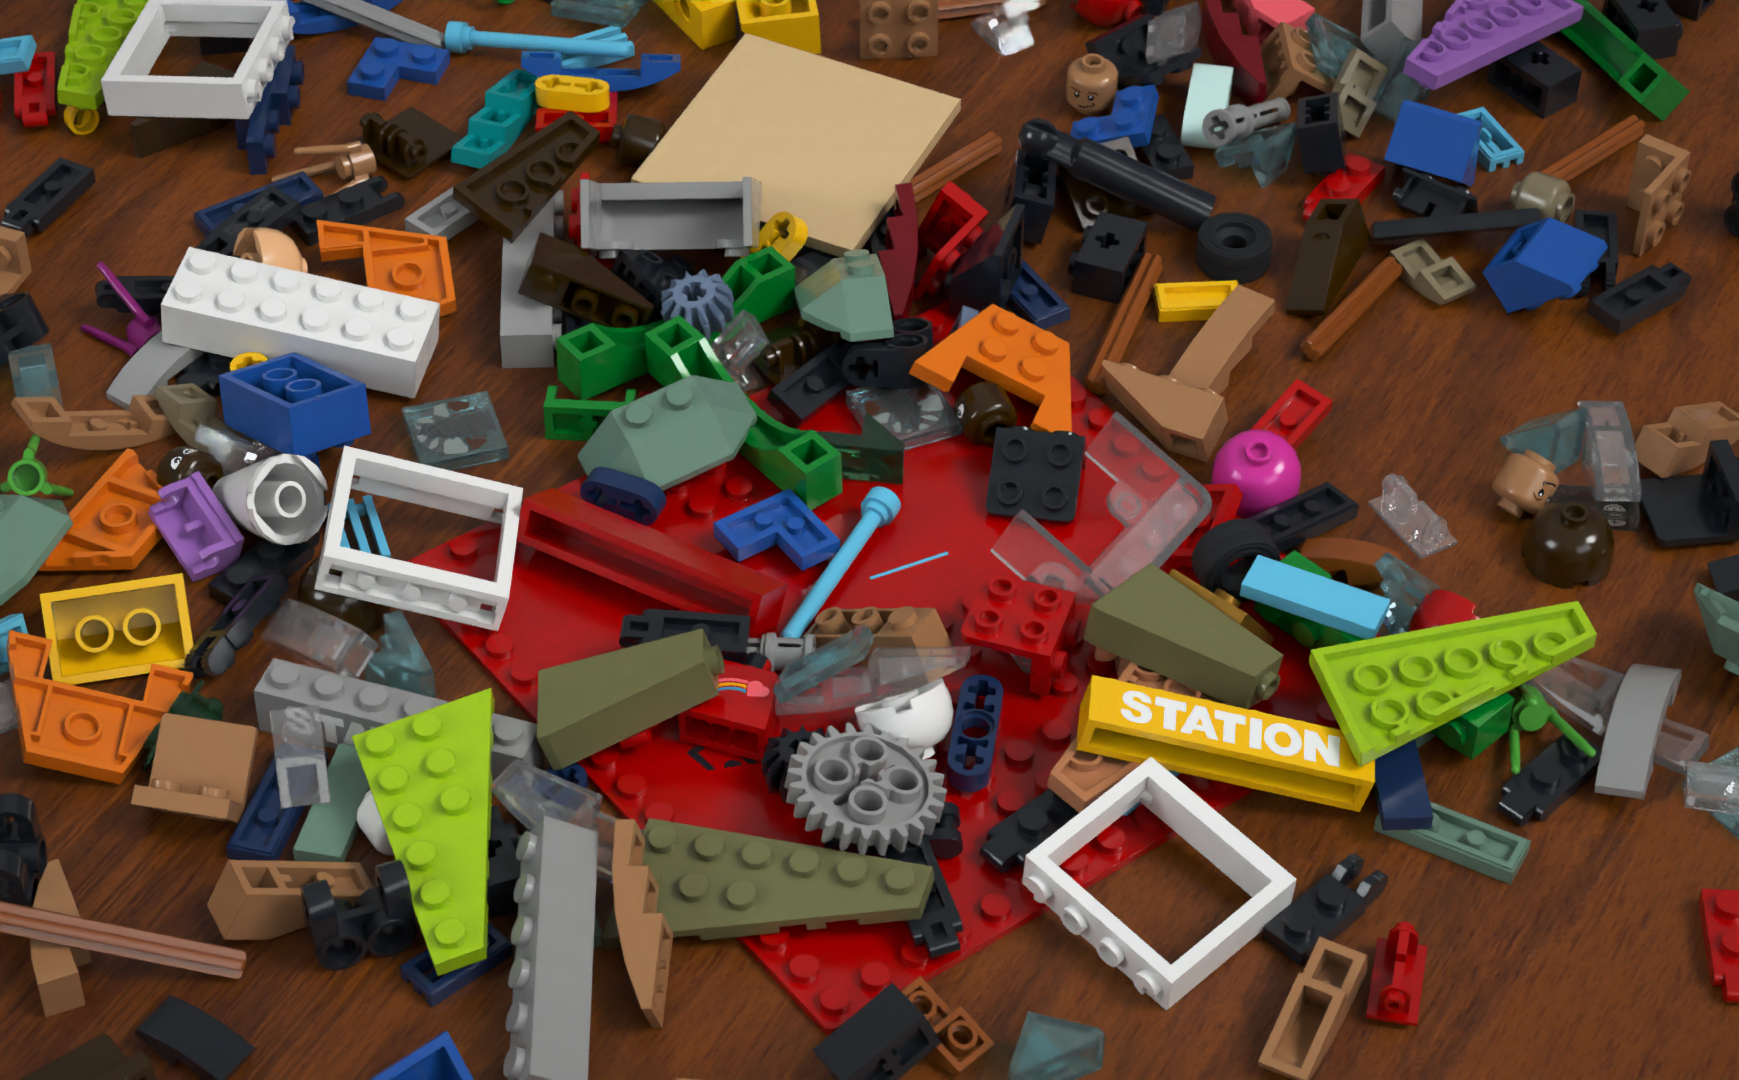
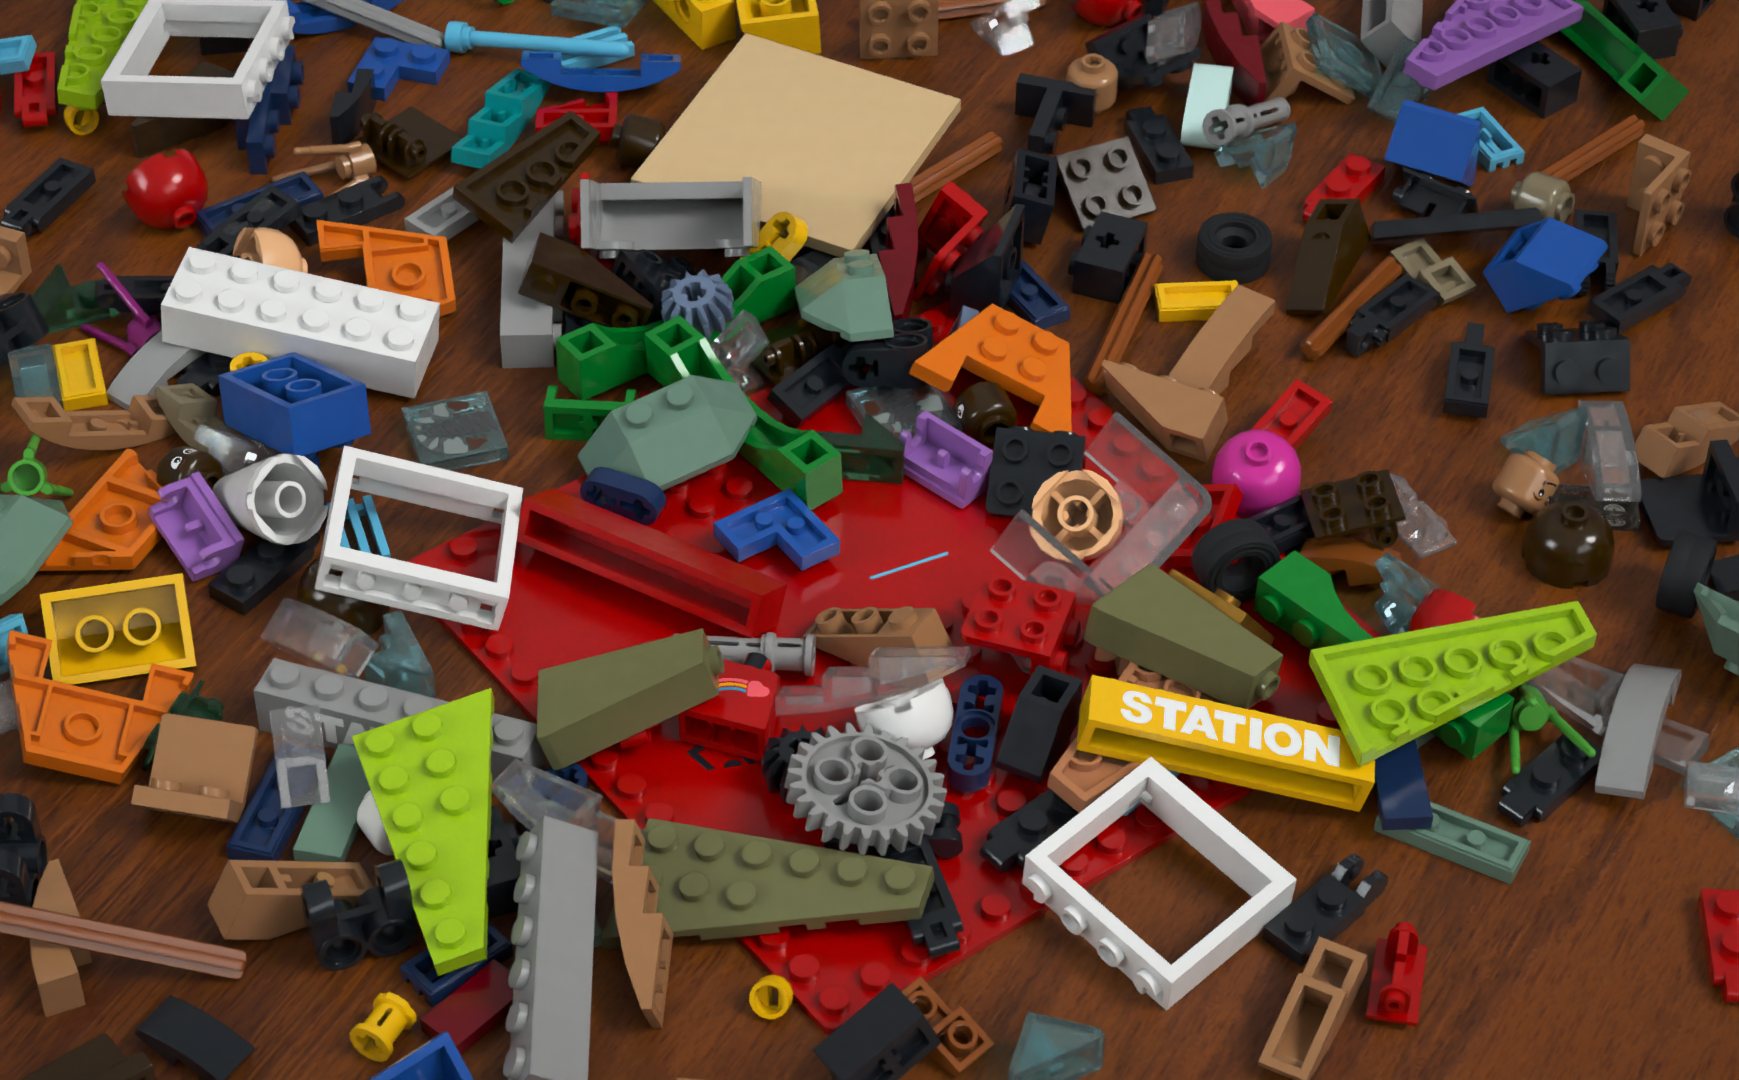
black hinge [183,573,291,679] -> none
yellow beam [535,75,610,113] -> none
black hinge [619,609,751,665] -> none
clear light blue tile [772,624,875,704] -> none
medium azure piece [780,486,901,638] -> none
black piece [1018,118,1216,233] -> none
blue plate [1070,84,1159,148] -> none
medium azure tile [1240,555,1391,639] -> none
black brick [1297,92,1346,175] -> none
dark tan slope [1331,49,1389,138] -> none
none -> clear green slope [32,263,120,334]
none -> yellow tile [52,338,108,411]
none -> red cylinder [122,149,208,230]
none -> black slope [330,69,377,145]
none -> yellow bush [349,992,417,1062]
none -> dark red tile [420,959,513,1055]
none -> yellow hinge [749,974,793,1019]
none -> medium lavender hinge [895,410,993,509]
none -> black slope [996,665,1083,784]
none -> black bracket [1015,73,1097,155]
none -> light nougat cylinder [1032,469,1124,562]
none -> dark brown hinge [1300,469,1406,548]
none -> black hinge [1344,274,1440,357]
none -> black hinge [1443,322,1495,418]
none -> black bracket [1525,320,1630,394]
none -> black tyre [1656,530,1717,618]

